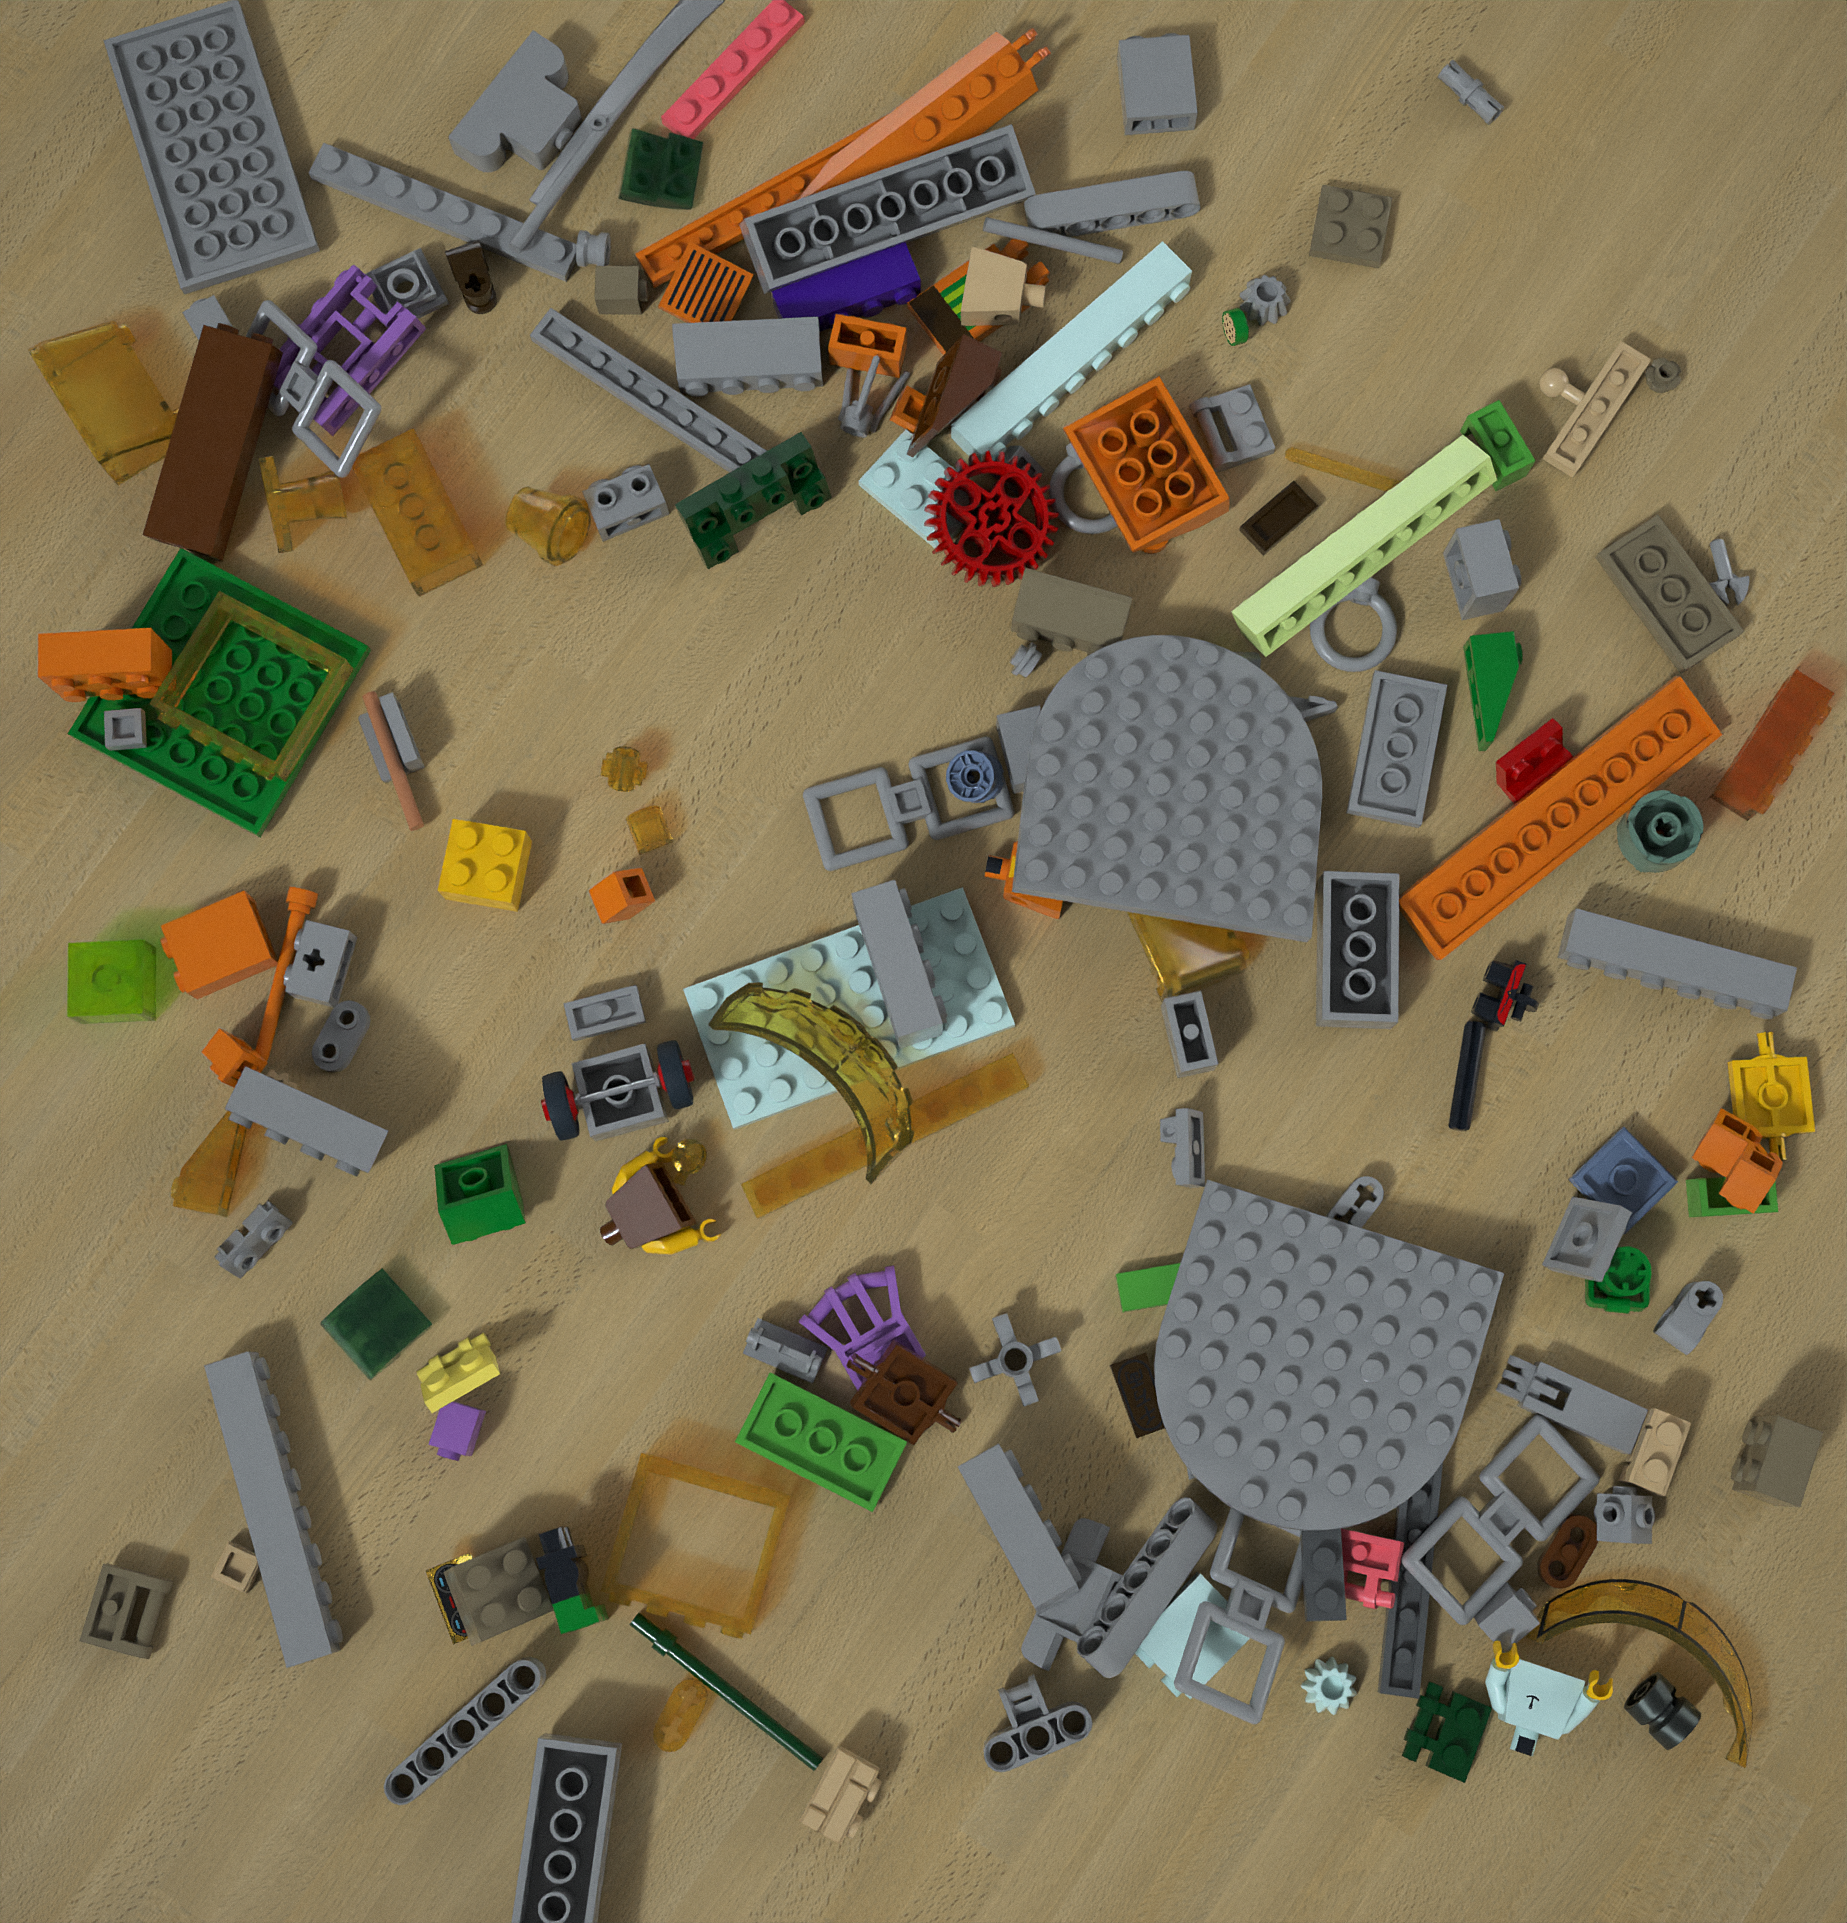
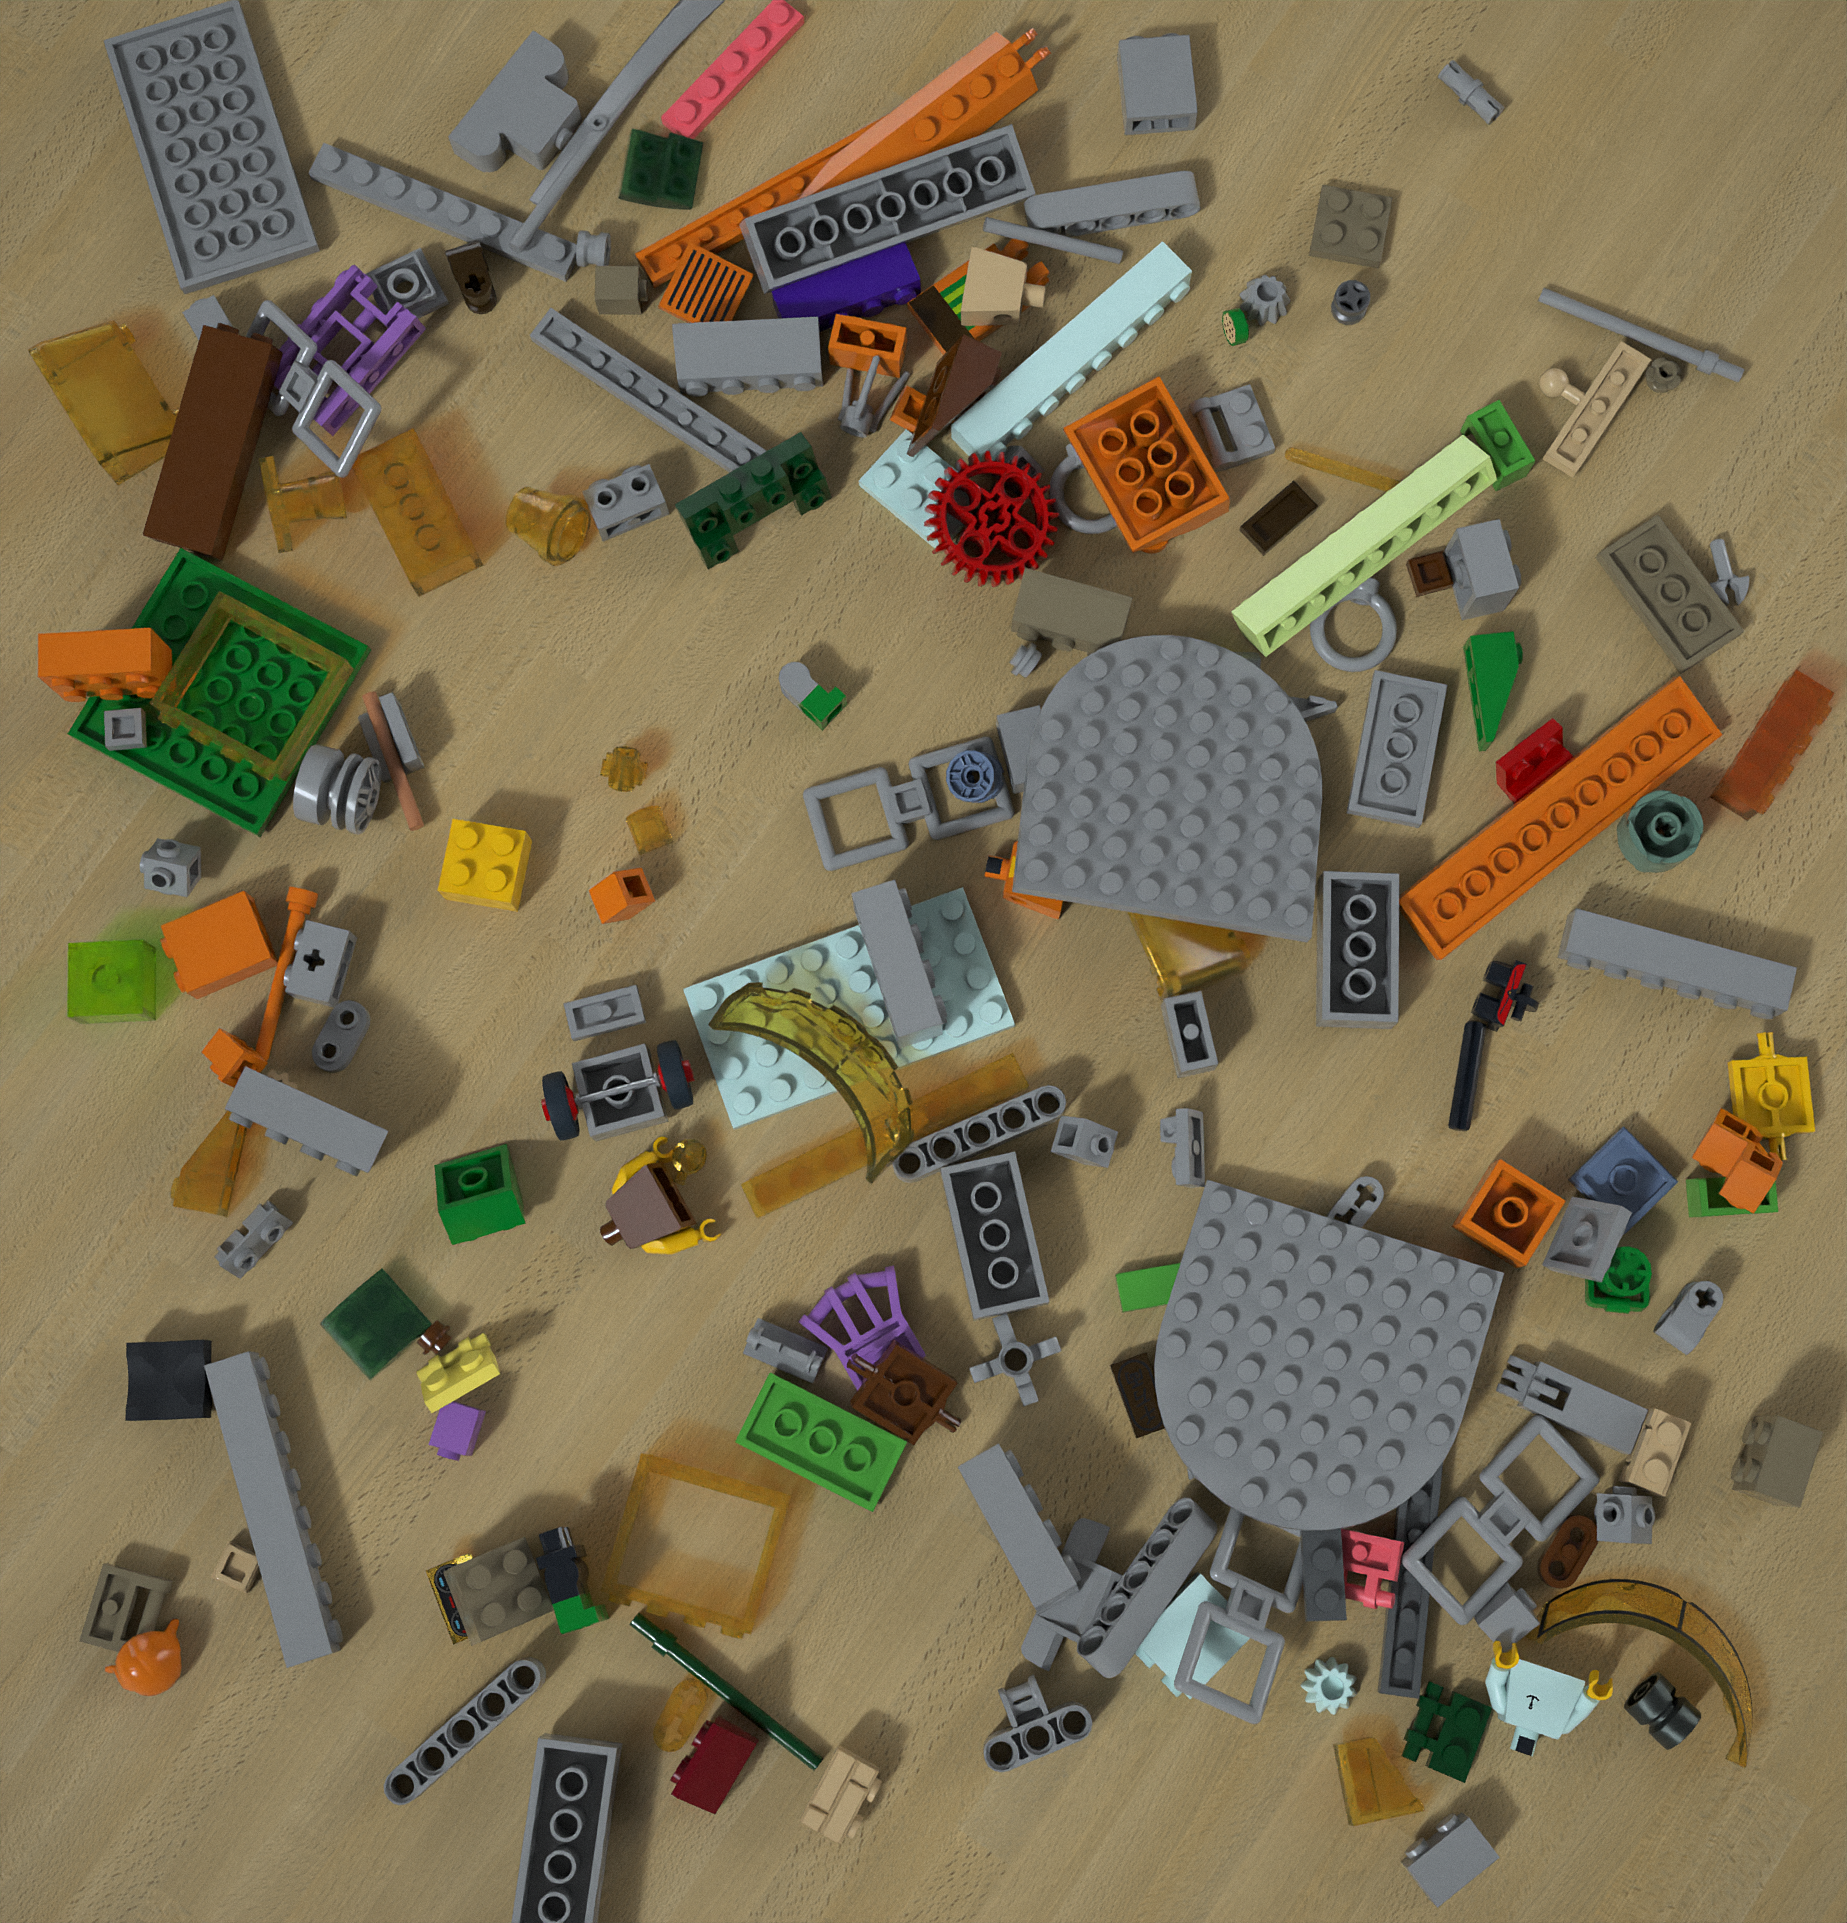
none -> orange hair [105,1618,182,1696]
none -> black brick [125,1340,212,1421]
none -> light grey brick [140,838,201,897]
none -> light grey wheel [293,744,382,835]
none -> reddish brown plate [417,1320,452,1355]
none -> dark red slope [670,1715,759,1814]
none -> leg [779,662,847,731]
none -> light grey beam [892,1085,1066,1183]
none -> light grey brick [940,1152,1049,1321]
none -> light grey brick [1051,1116,1118,1168]
none -> flat silver wheel [1331,280,1370,325]
none -> clear yellow wing [1333,1736,1425,1826]
none -> light grey brick [1401,1813,1500,1908]
none -> reddish brown tile [1406,551,1453,597]
none -> orange brick [1451,1159,1566,1268]
none -> light grey bar [1538,288,1744,382]

